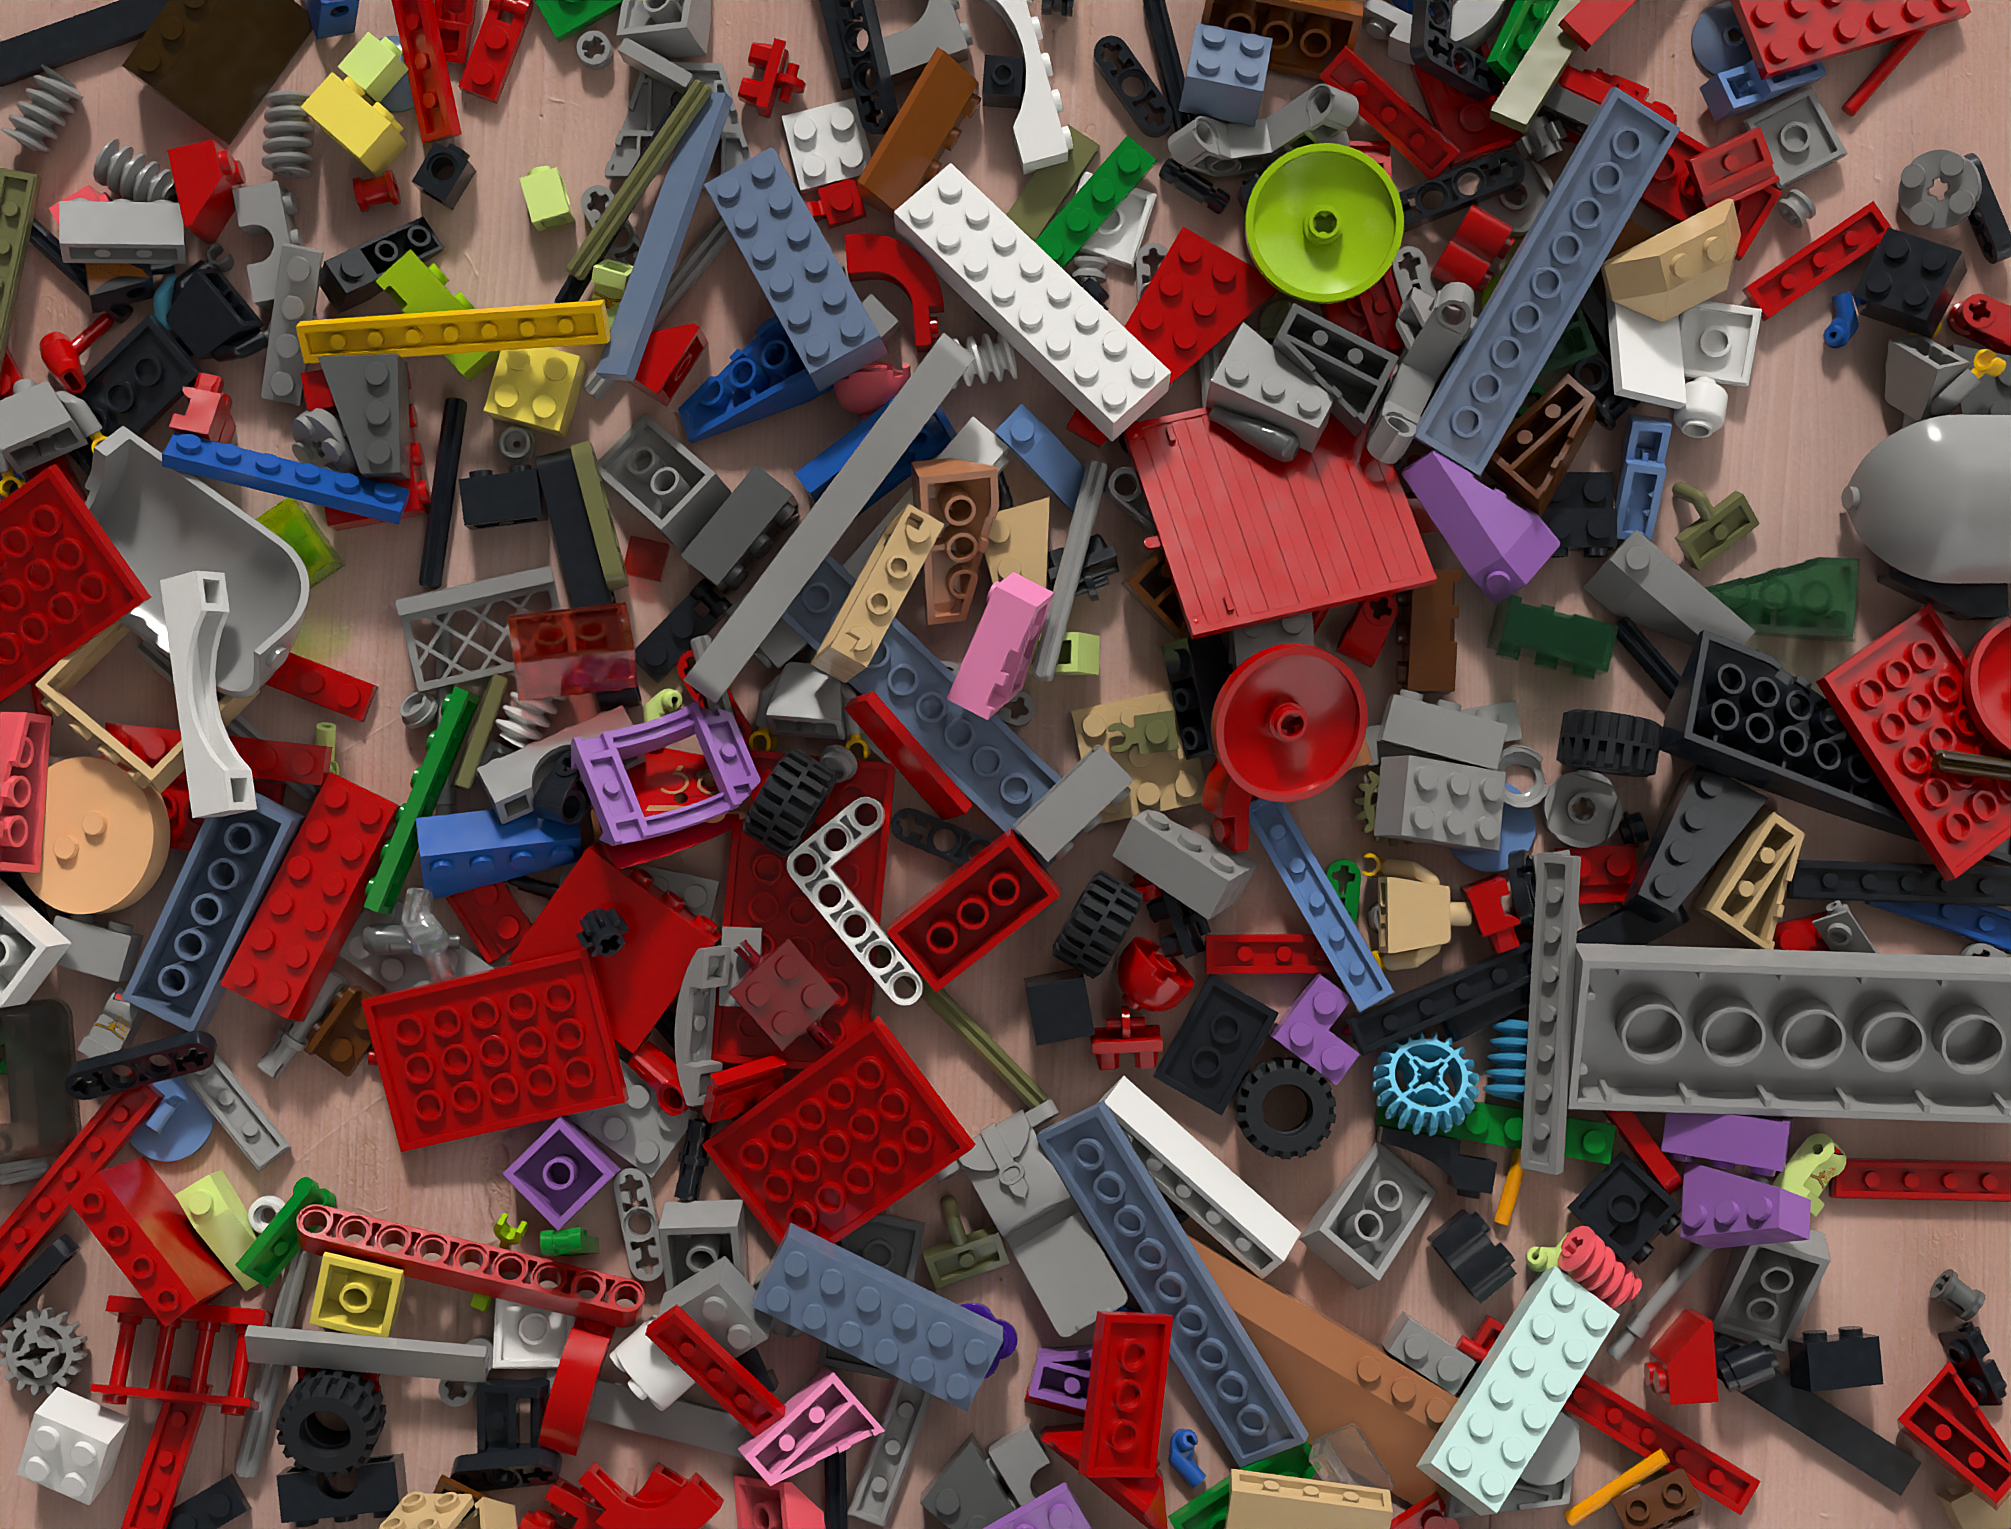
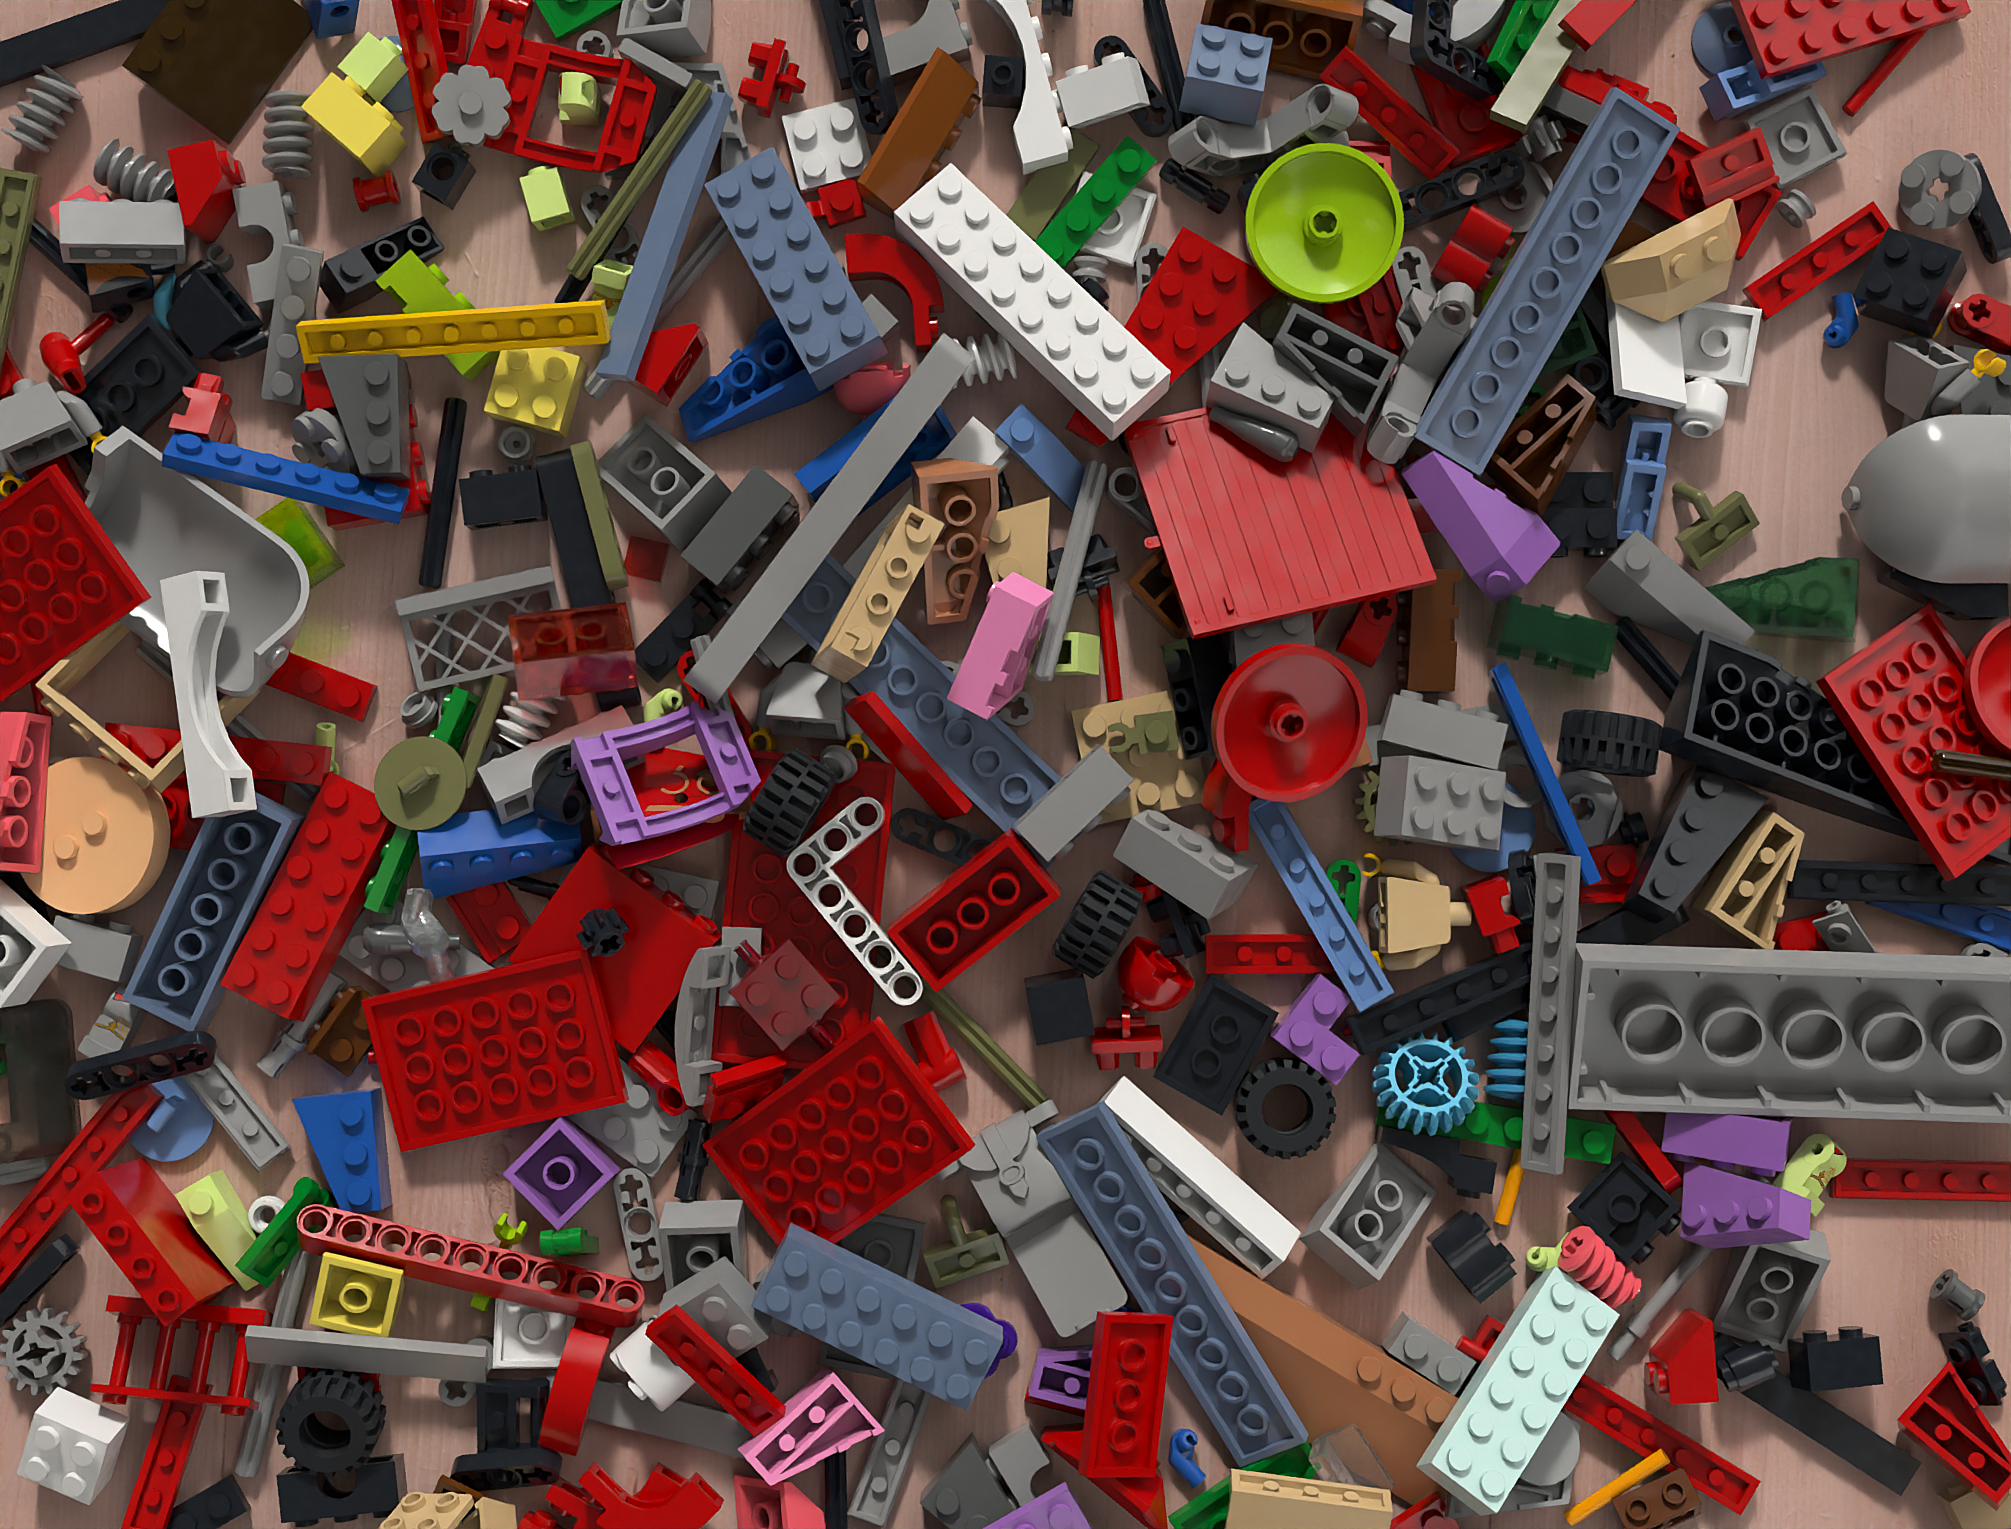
none -> blue wedge [292,1088,392,1213]
none -> olive shield [374,736,467,831]
none -> light grey plant [431,65,512,147]
none -> red wedge [483,34,657,173]
none -> yellowish green leg [558,72,602,126]
none -> red piece [903,1010,967,1092]
none -> white brick [1055,52,1150,129]
none -> red bar [1096,584,1123,701]
none -> blue tile [1488,662,1602,887]

